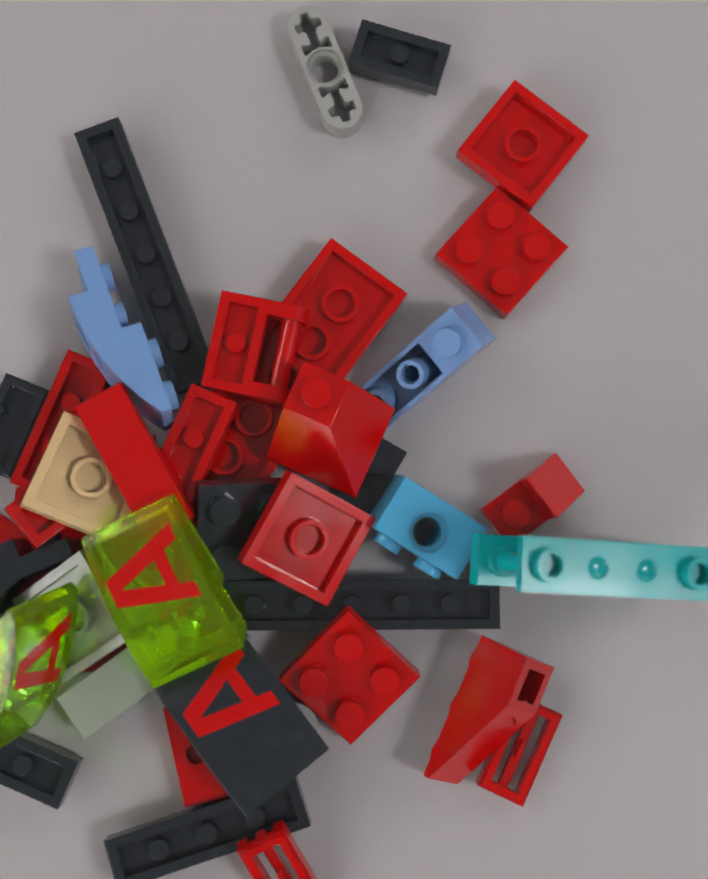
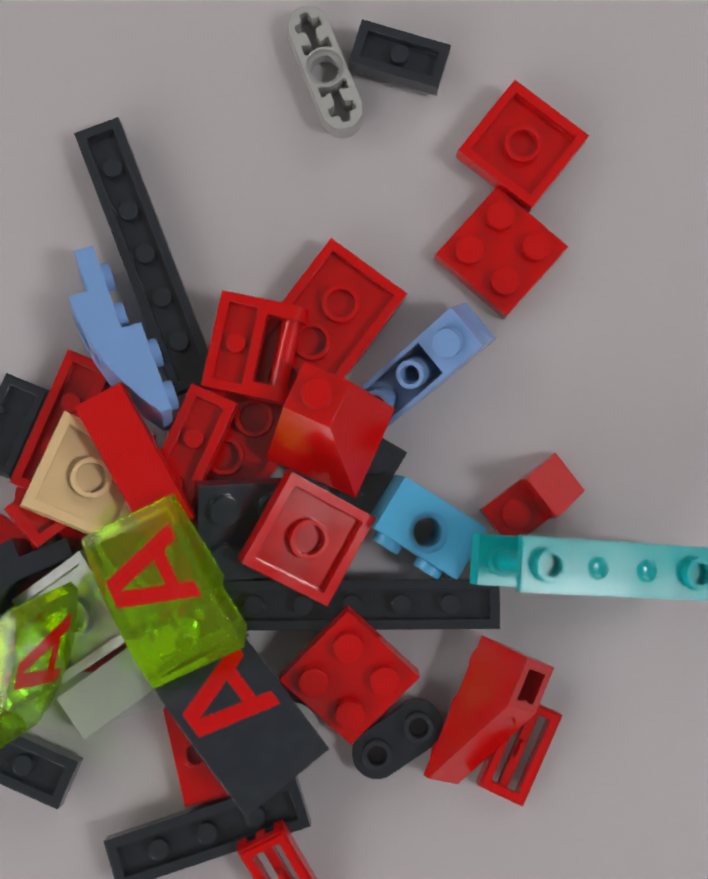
none -> black plate [352,698,443,779]

